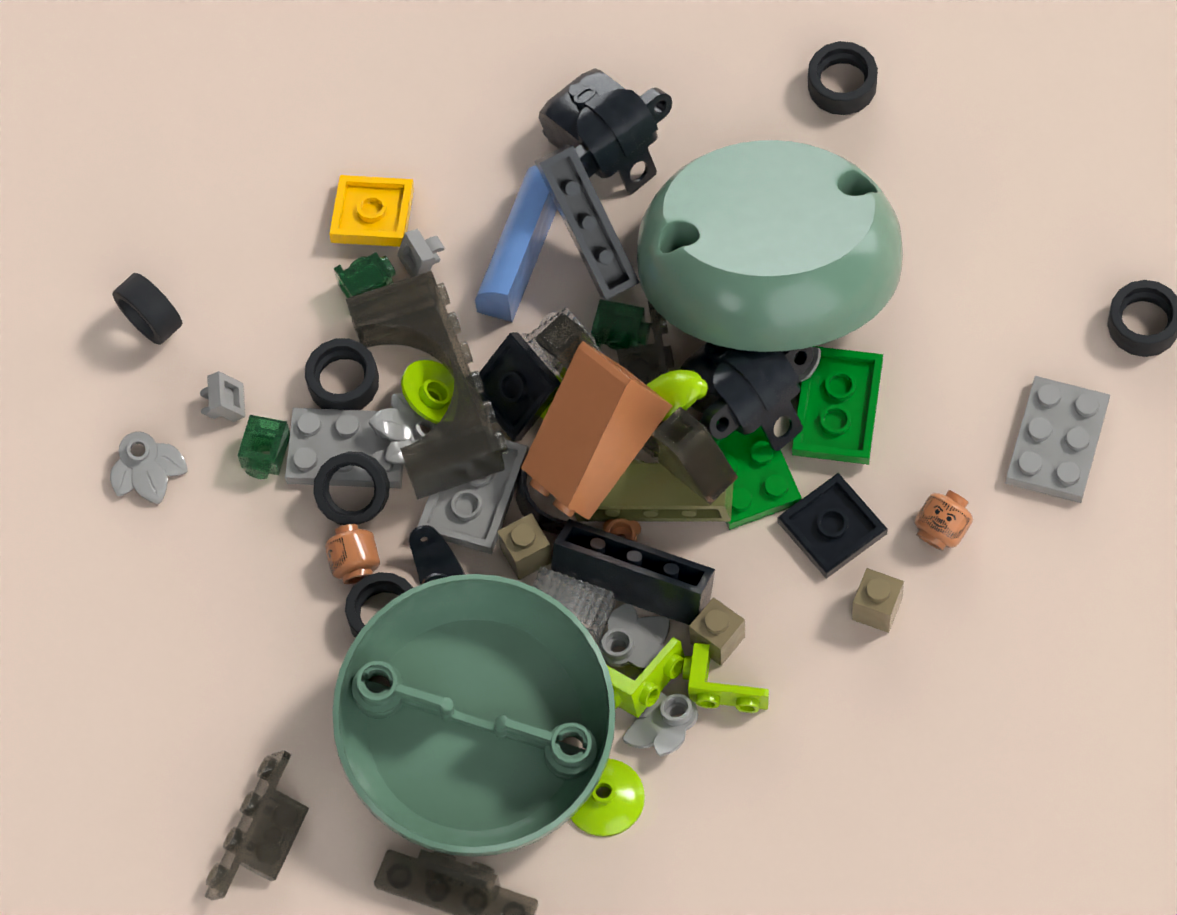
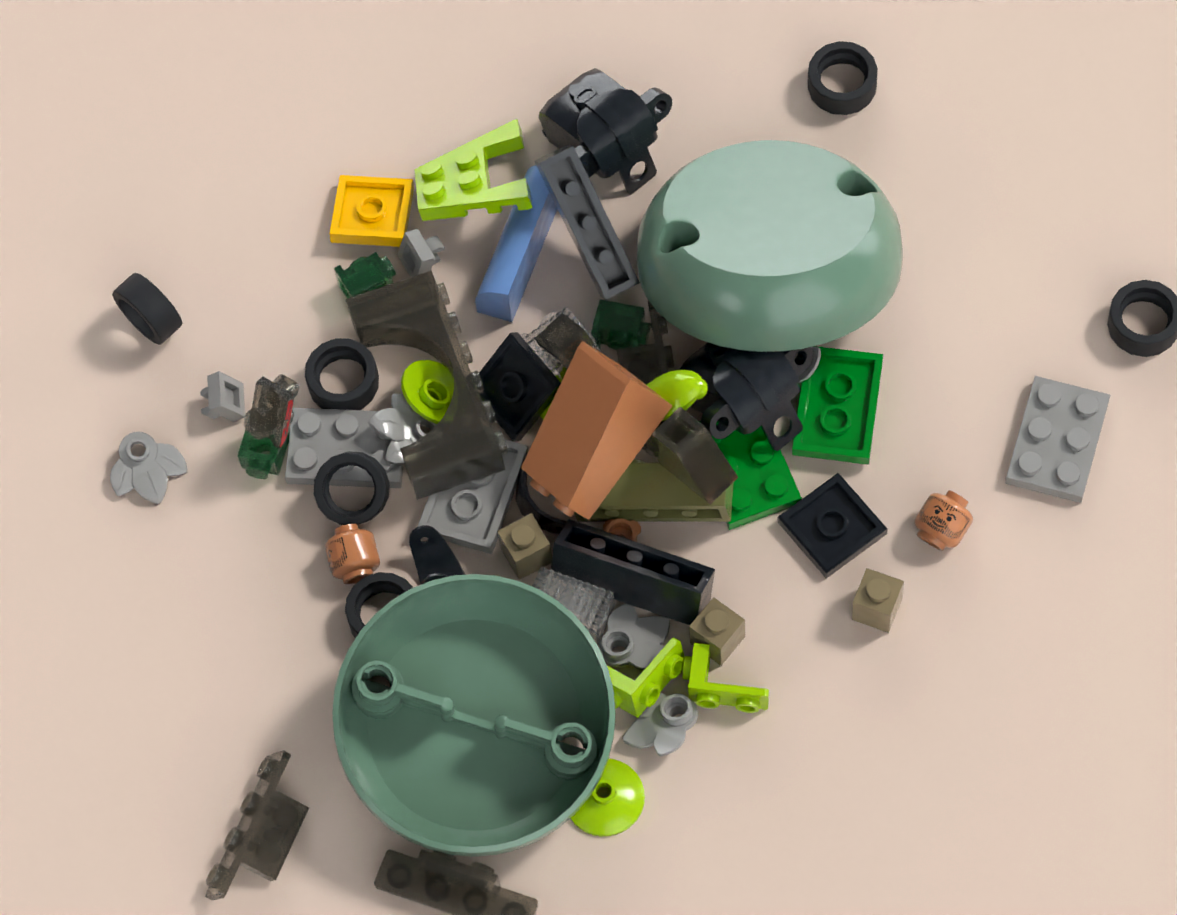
none -> clear smoke hips [244,374,299,449]
none -> lime wing [414,119,533,221]

